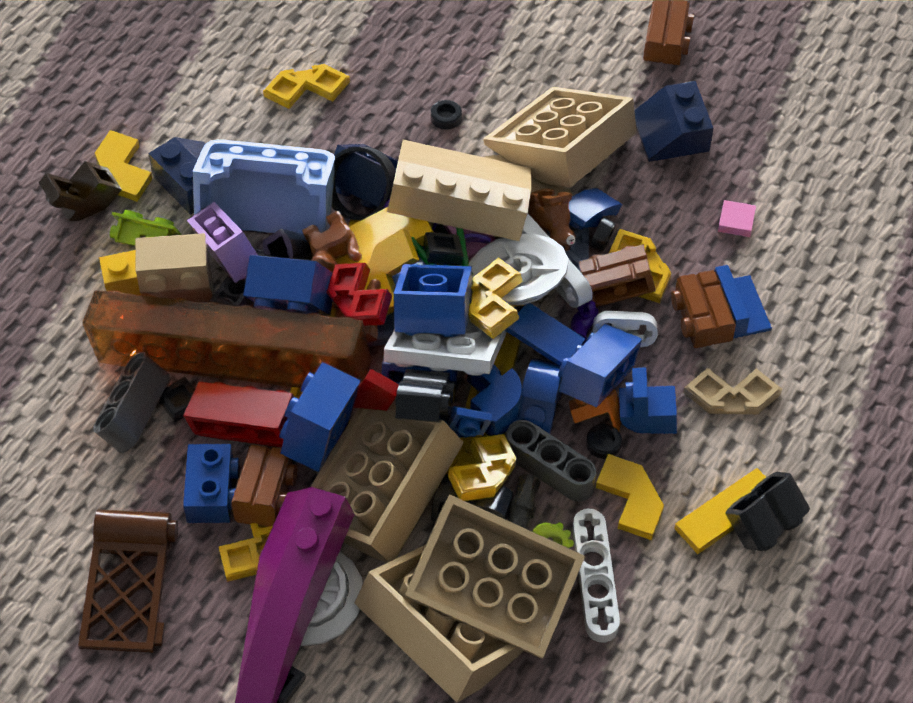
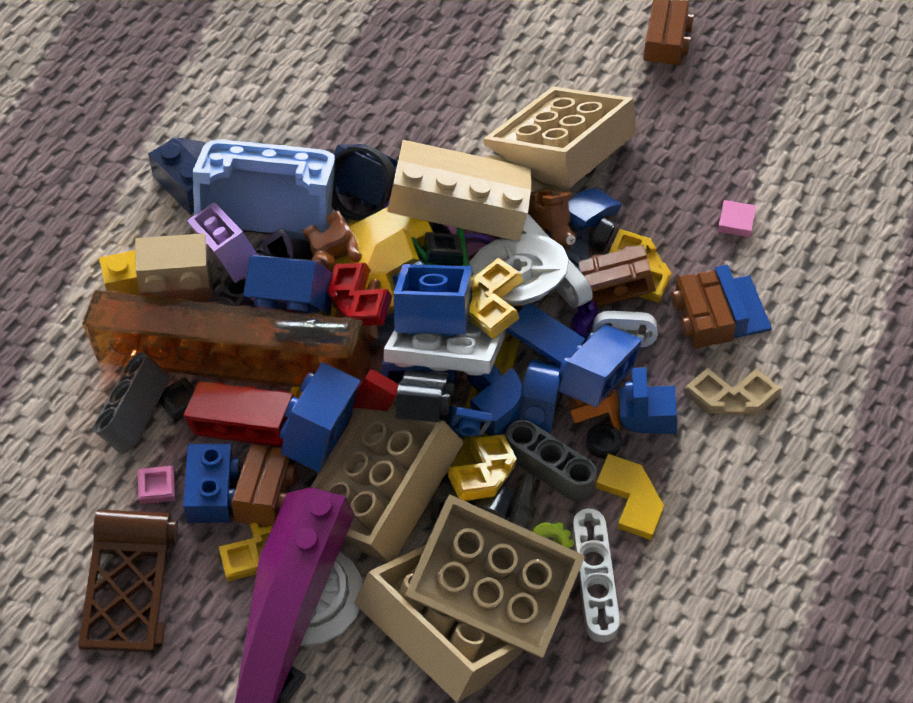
dark brown brick [39,161,122,221] -> none
yellow tile [95,130,153,202] -> none
lime hinge [109,210,182,246] -> none
yellow tile [263,64,350,109] -> none
black tile [430,100,462,130] -> none
dark blue slope [635,81,714,162] -> none
yellow tile [675,468,766,554] -> none
black brick [725,472,810,551] -> none
none -> bright pink tile [138,466,176,505]
none -> clear smoke pin [275,318,351,347]

